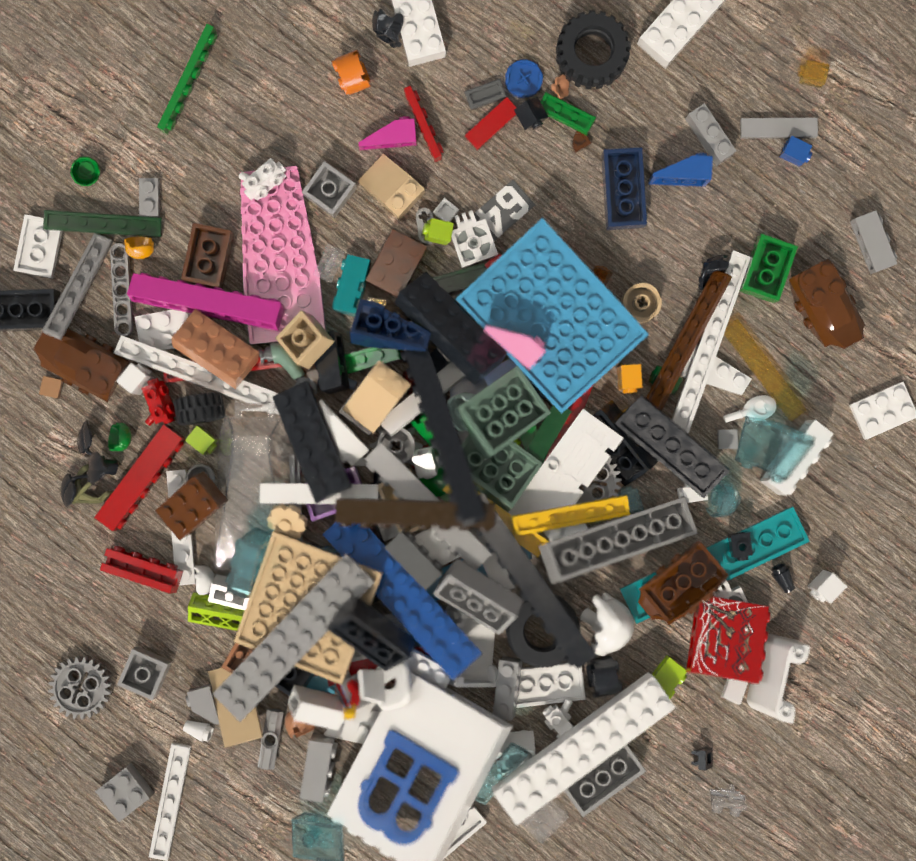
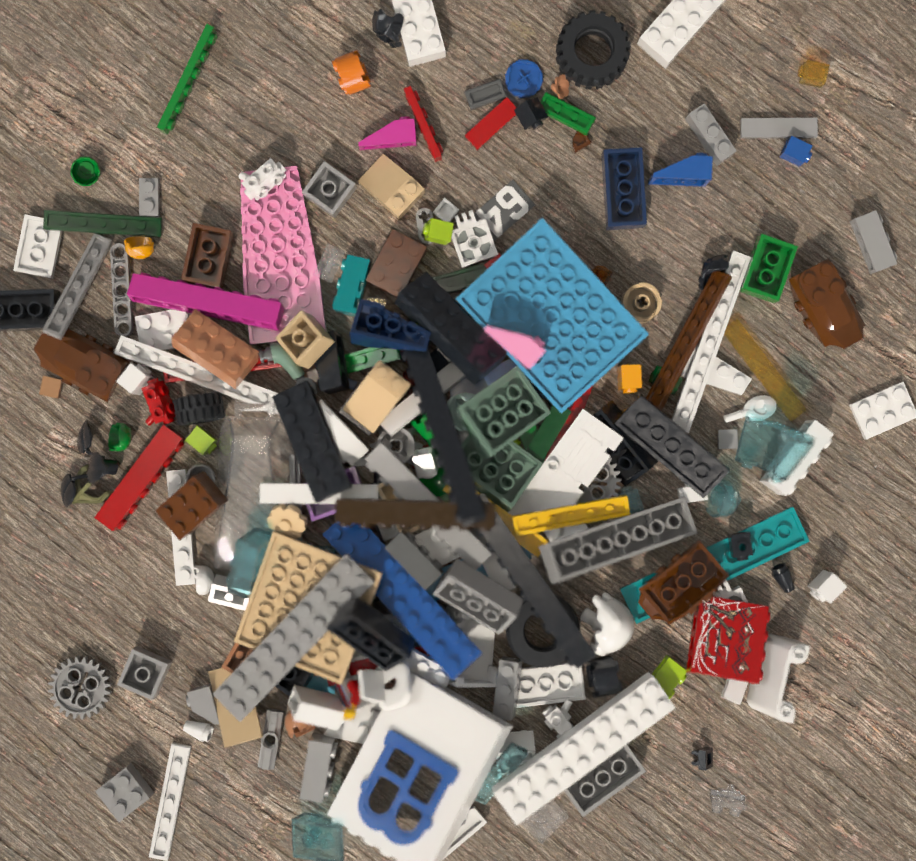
red brick [100,545,183,594] -> none
lime fence [188,592,245,631] -> none

